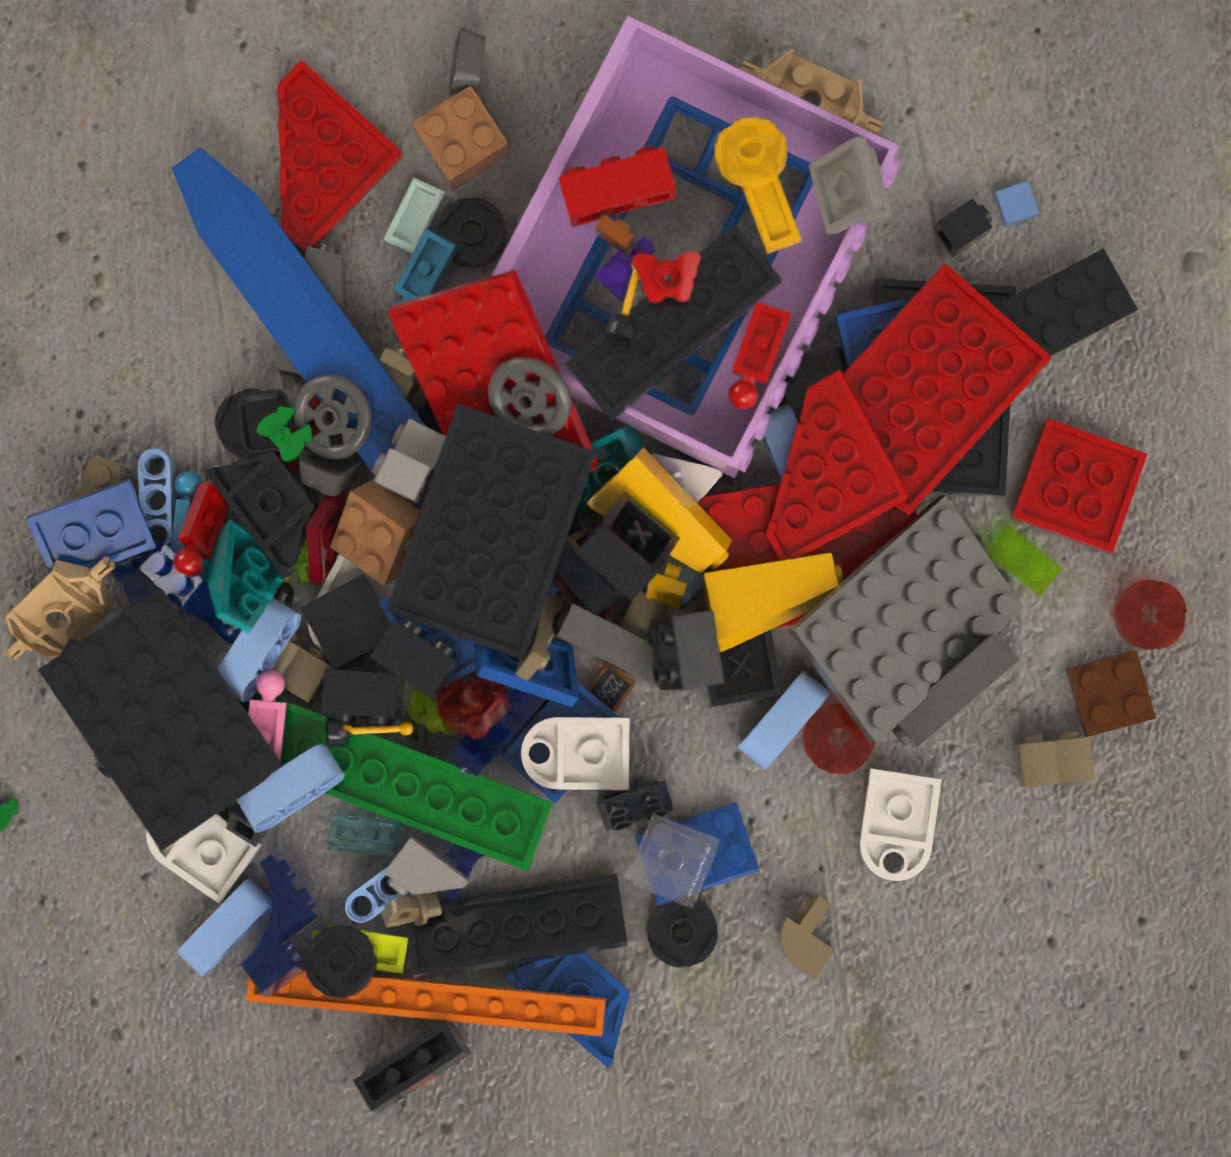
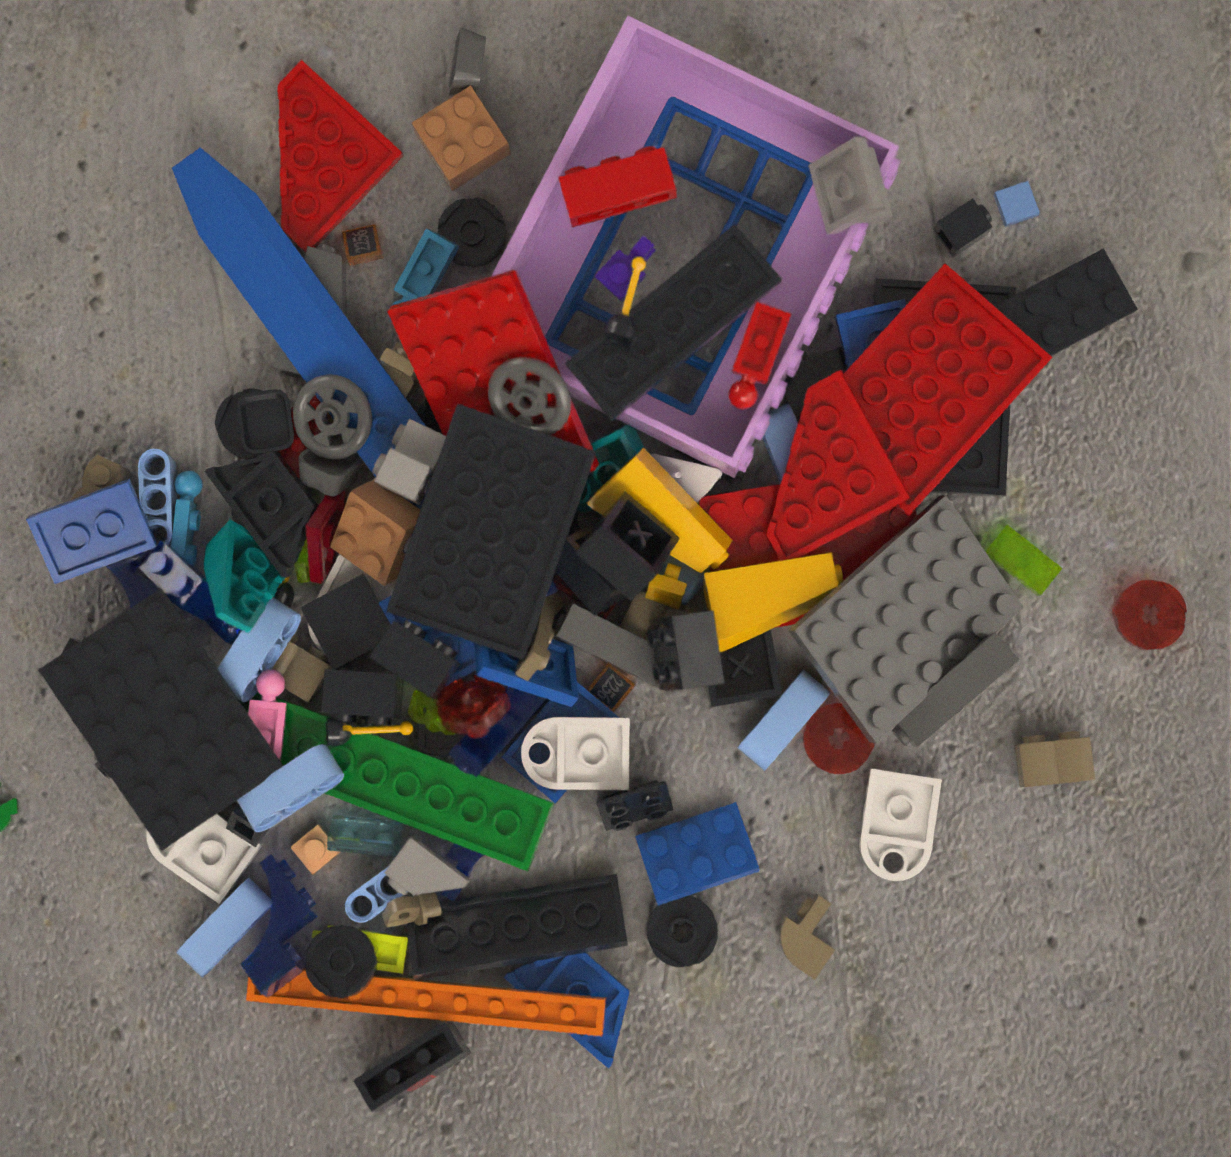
tan plate [6,556,115,661] -> none
red plate [174,482,229,577] -> none
green piece [257,406,312,462] -> none
light aqua tile [384,177,446,254] -> none
dark orange plate [595,214,635,256] -> none
clear plate [625,814,720,908] -> none
red animal [631,251,701,303] -> none
yellow tile [715,117,788,188] -> none
tan plate [740,49,884,136] -> none
yellow tile [742,176,801,254] -> none
red plate [1010,418,1148,554] -> none
reddish brown plate [1066,650,1156,737] -> none
none -> light nougat plate [290,824,342,875]
none -> slope [342,224,384,266]

